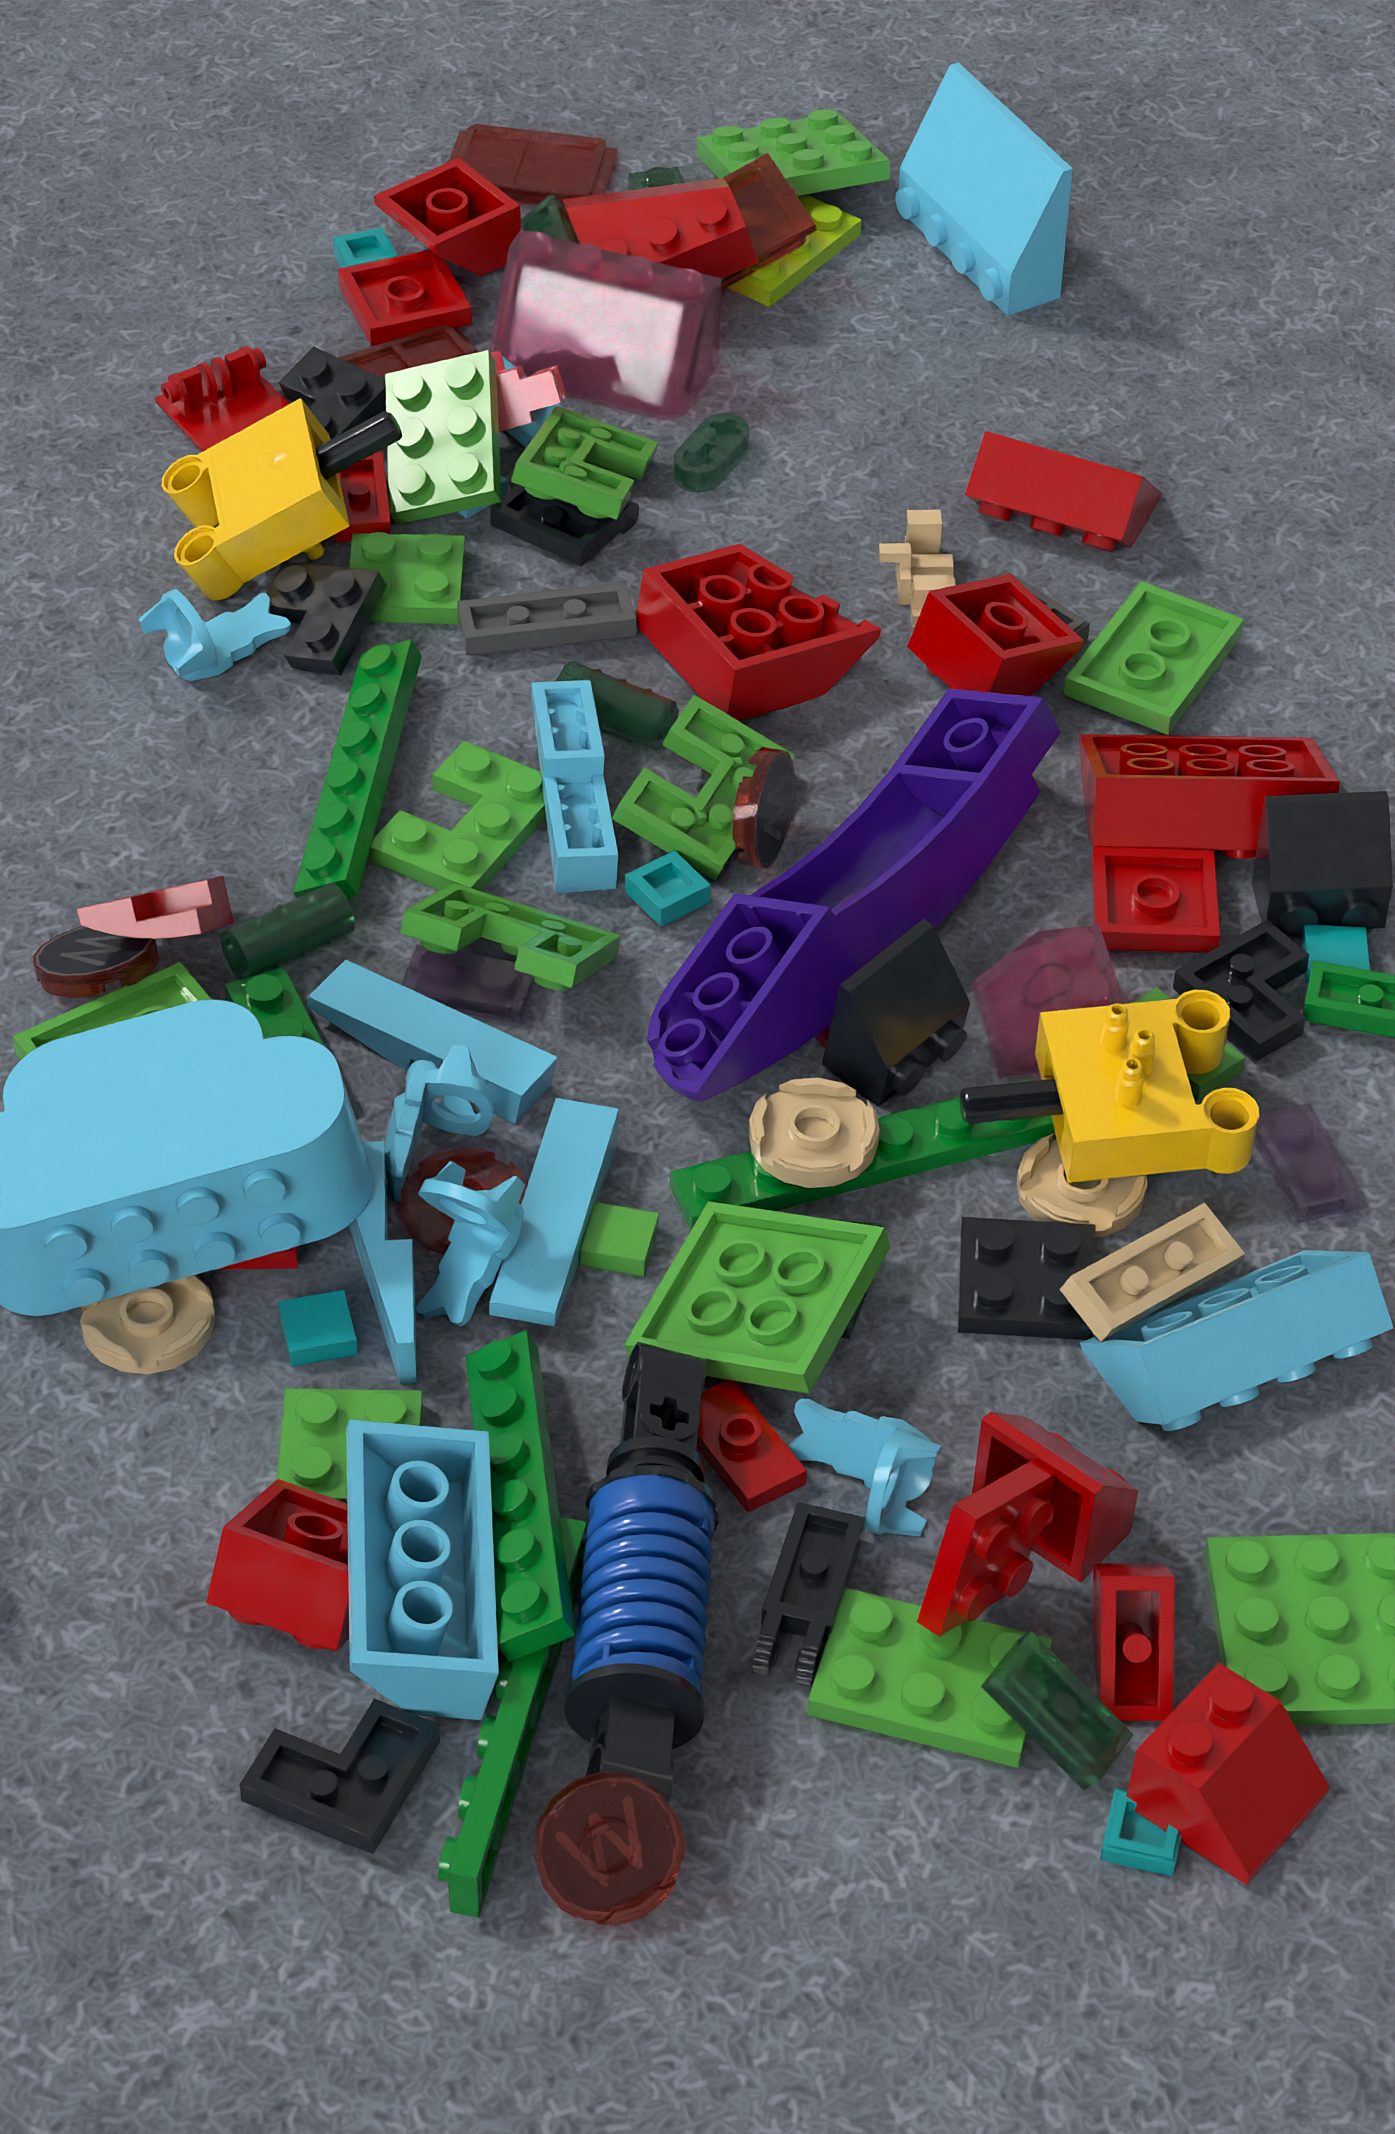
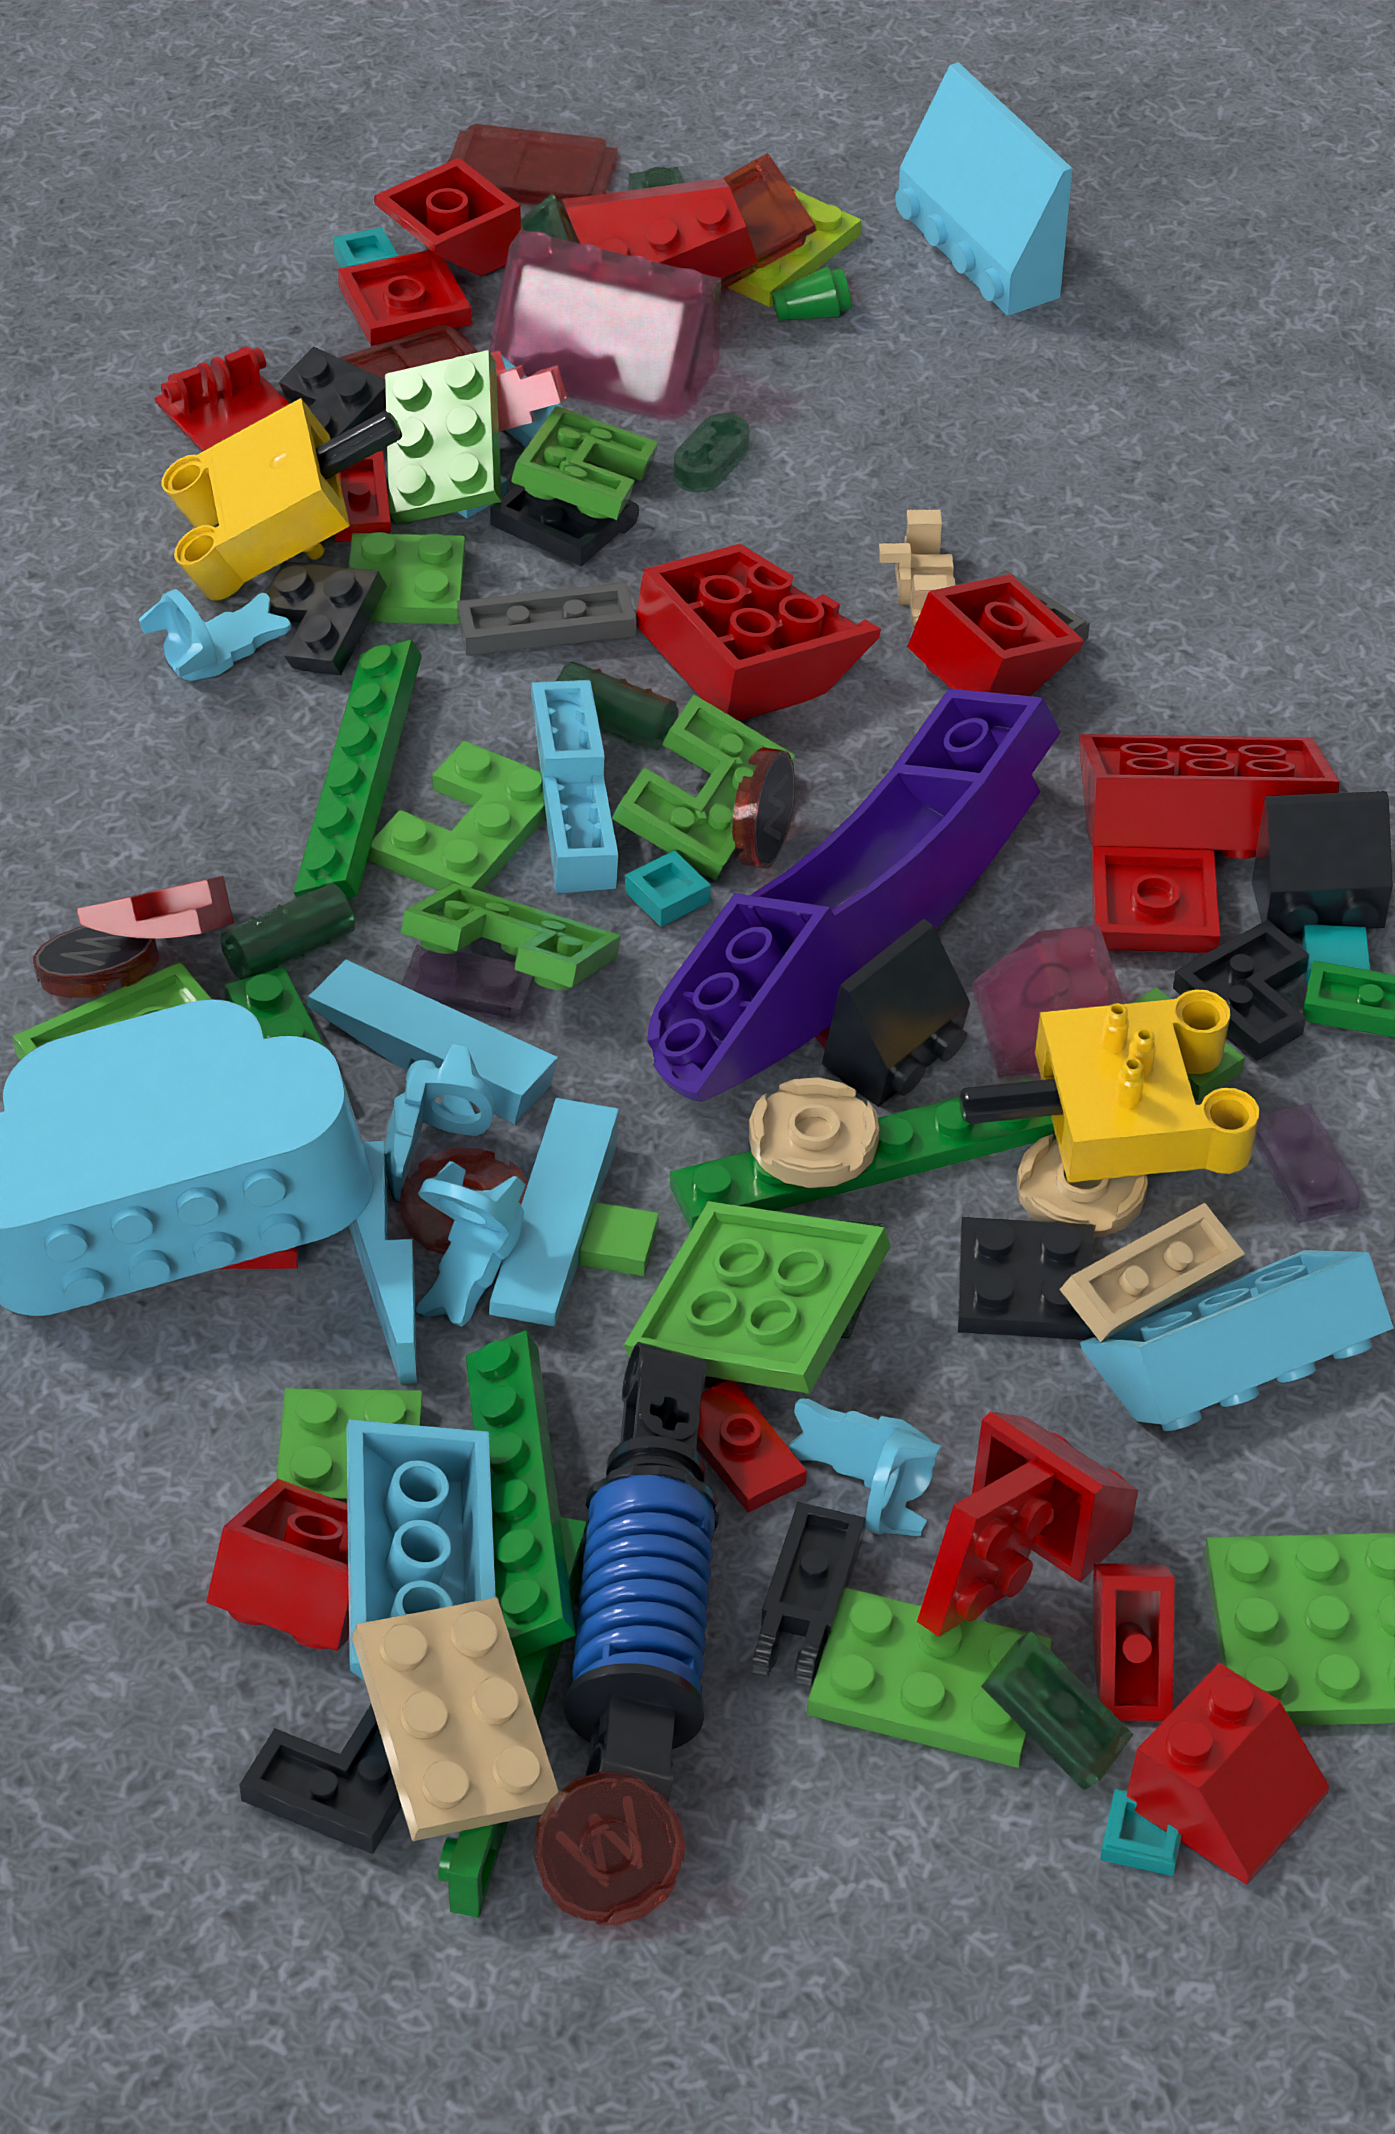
tan tile [80,1274,215,1374] -> none
teal tile [278,1290,358,1367] -> none
bright green plate [696,109,891,205] -> none
red slope [965,431,1162,553] -> none
bright green plate [1063,581,1244,735] -> none
none -> tan plate [352,1597,560,1841]
none -> green cone [771,266,852,322]

